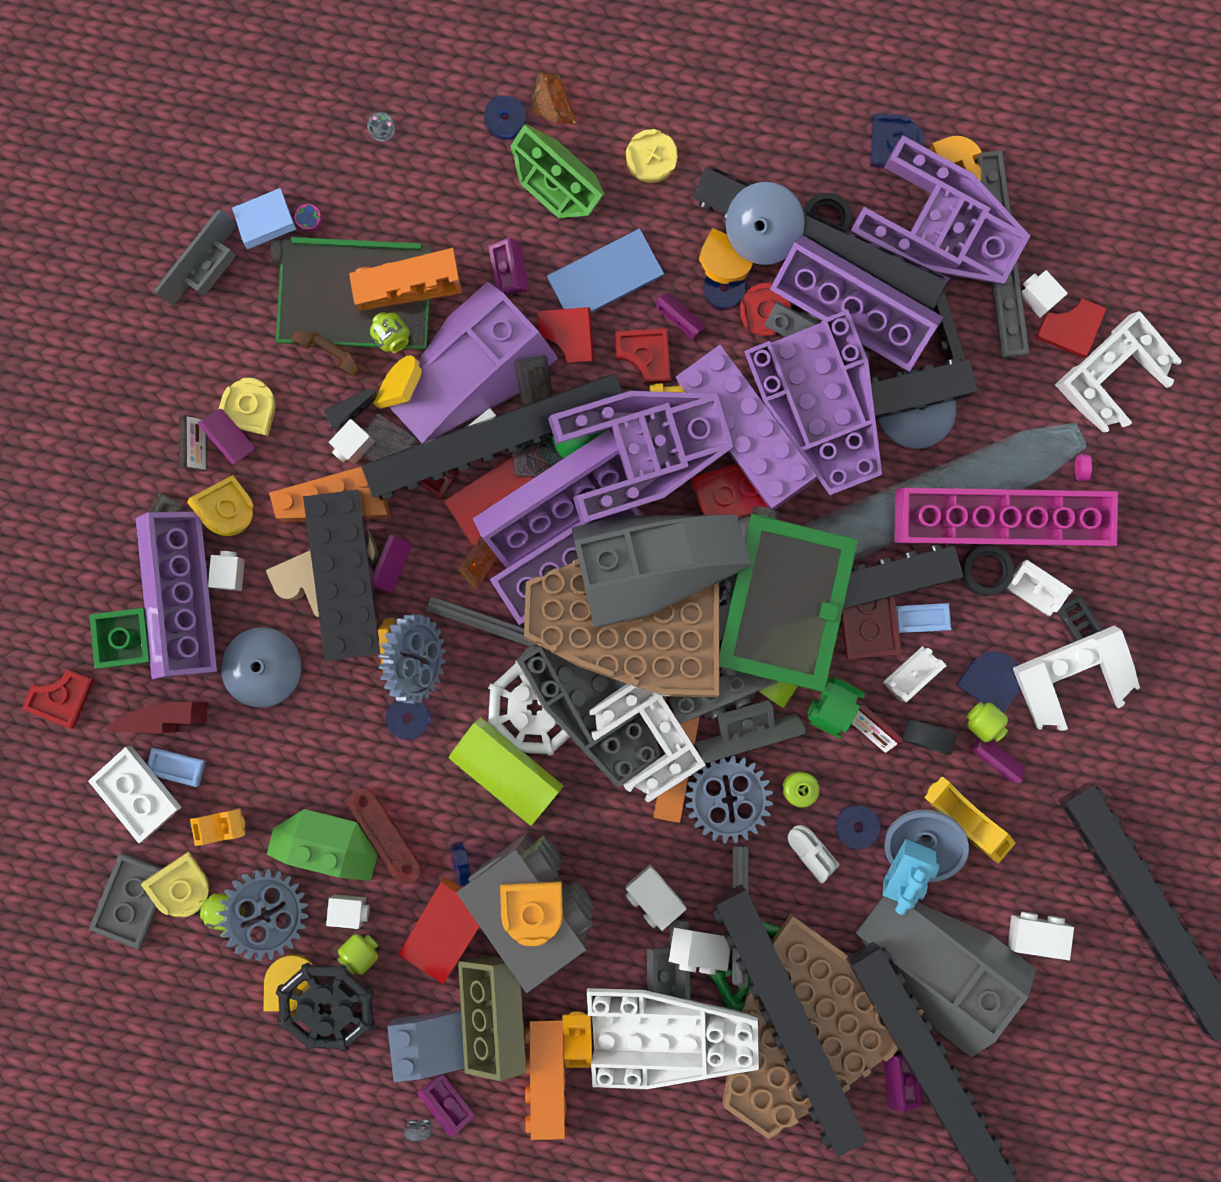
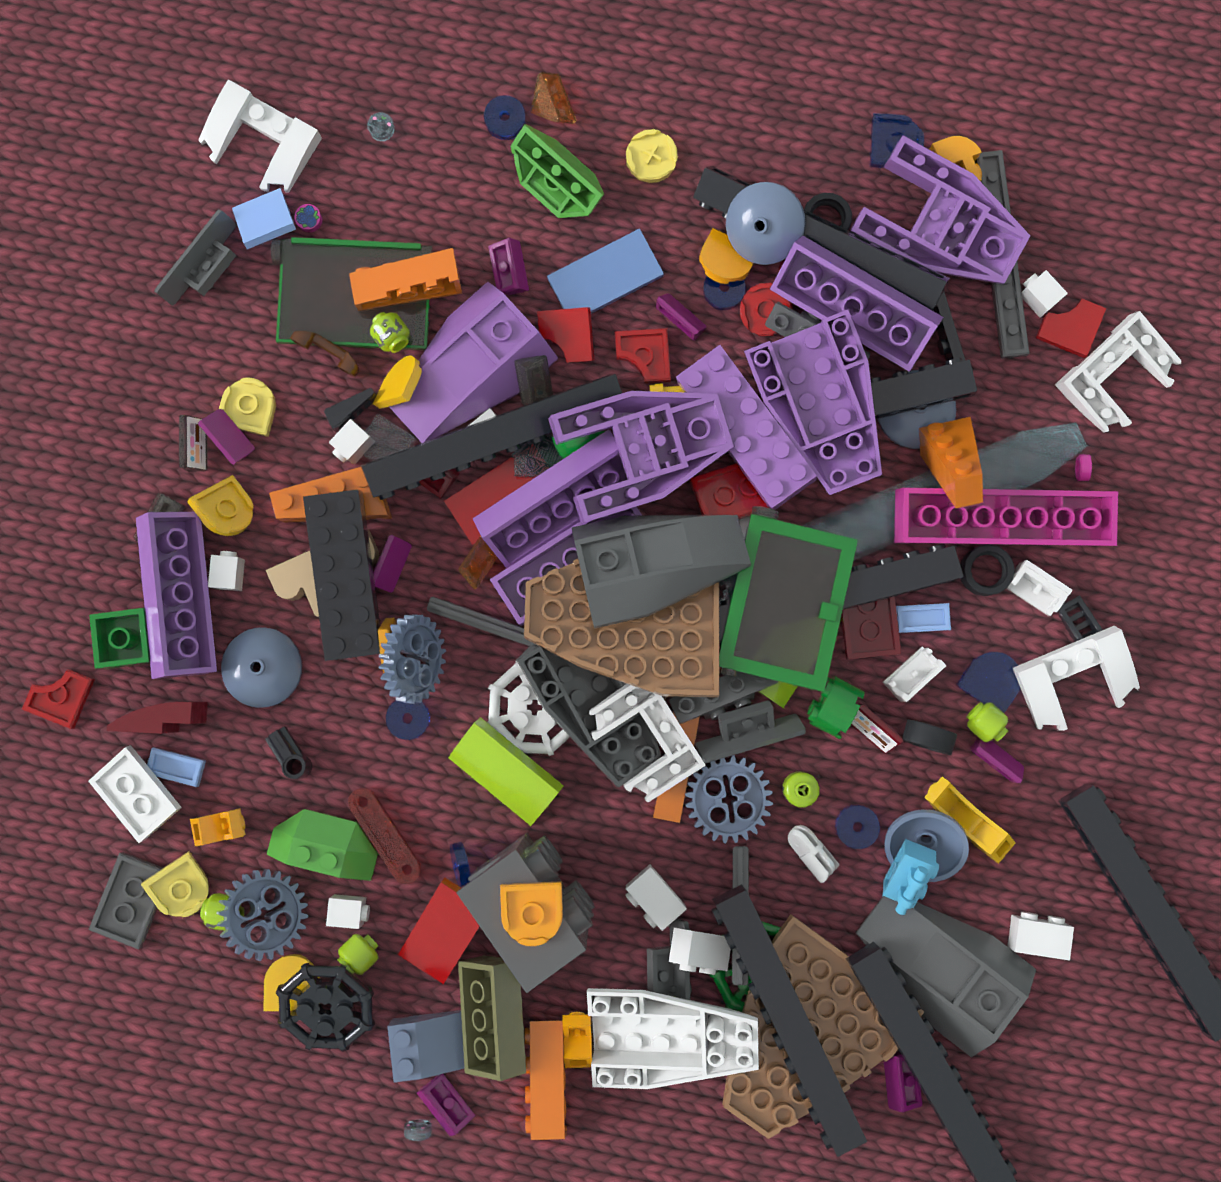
none -> white wedge [199,79,322,193]
none -> black piece [265,726,312,779]
none -> orange wedge [919,417,983,508]

